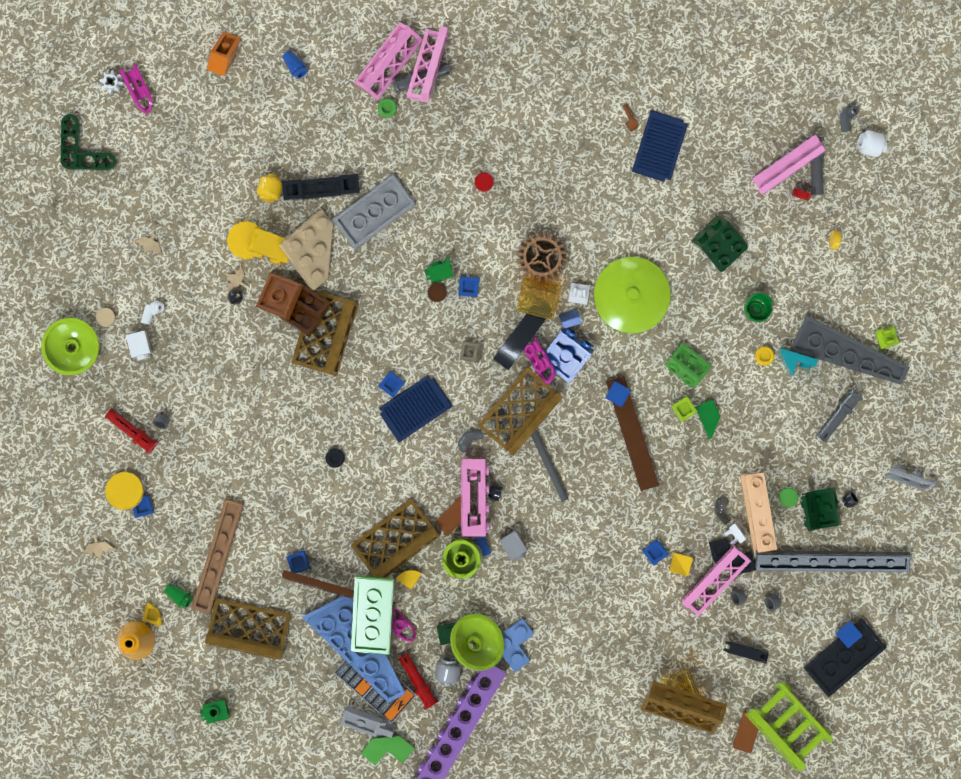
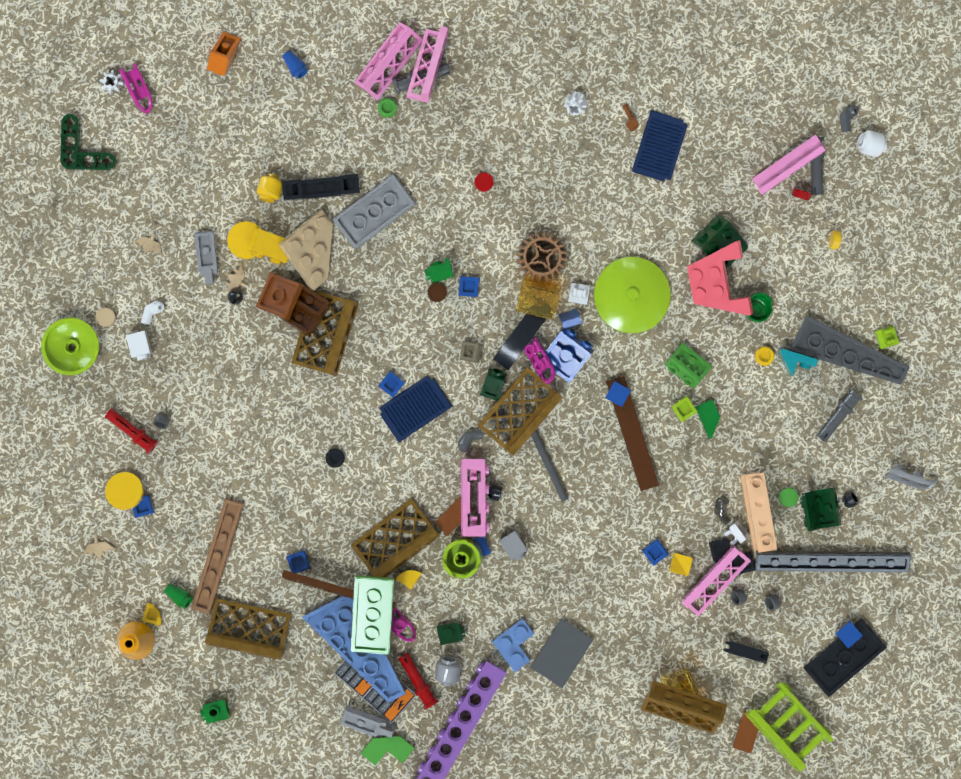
lime dish [450,613,504,671] -> none
none -> light grey hinge [194,231,218,286]
none -> dark green bracket [480,368,507,401]
none -> dark grey tile [530,619,593,688]
none -> white gear [564,91,589,116]
none -> coral wing [687,240,753,315]

